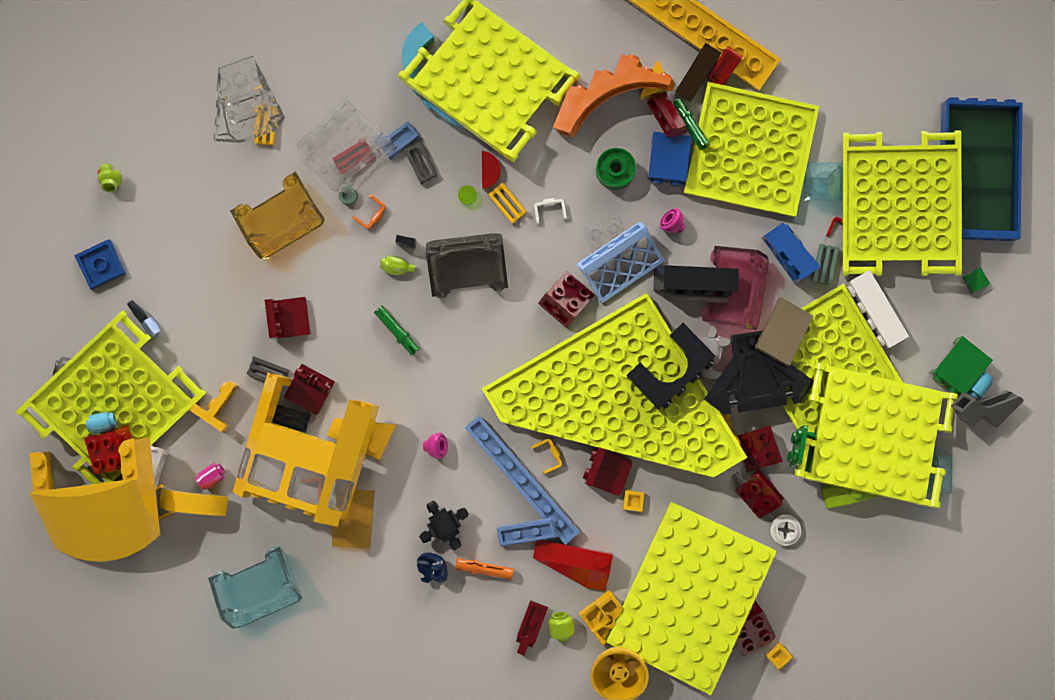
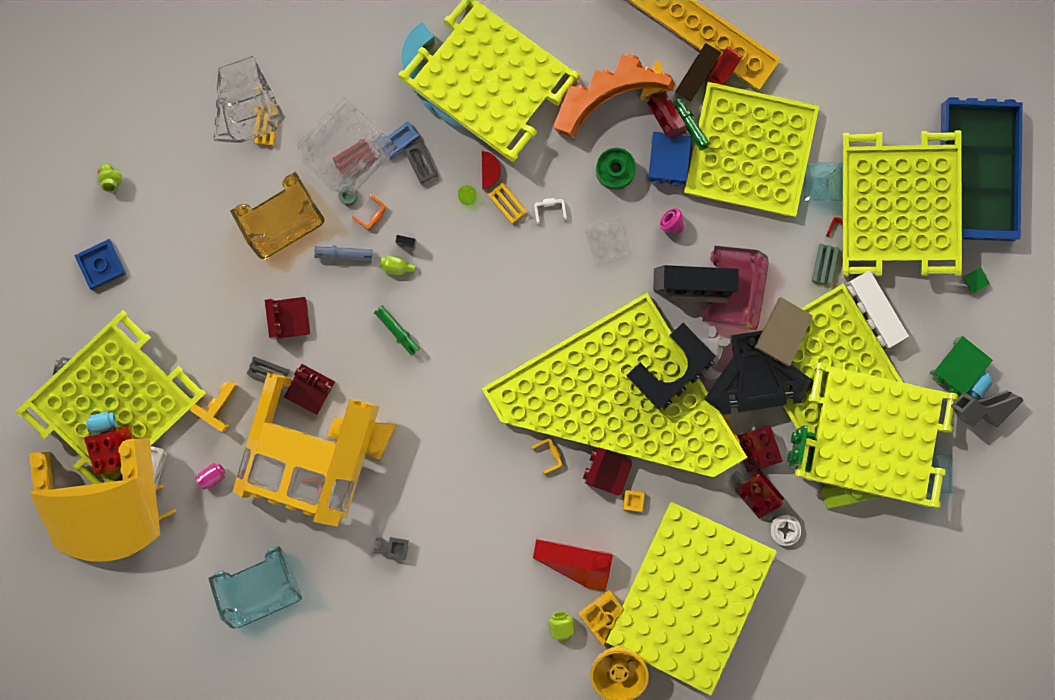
piece [127,300,160,338] -> none
yellow arch [159,489,228,516] -> none
black tile [272,405,311,432] -> none
clear yellow tile [332,488,375,549] -> none
dark blue hair [417,552,448,584] -> none
black piece [419,501,469,550] -> none
dark pink brick [423,432,448,459] -> none
clear smoke windscreen [426,233,508,298] -> none
orange pin [455,557,514,580] -> none
medium blue plate [465,415,580,545] -> none
medium blue tile [497,517,557,547] -> none
dark red hinge [516,600,548,656] -> none
dark red bracket [538,271,595,328] -> none
light blue fence [576,222,665,303] -> none
dark red bracket [736,600,776,656] -> none
blue wedge [762,223,820,284] -> none
yellow tile [765,642,793,670] -> none
none -> sand blue pin [314,245,373,261]
none -> dark grey plate [374,537,409,560]

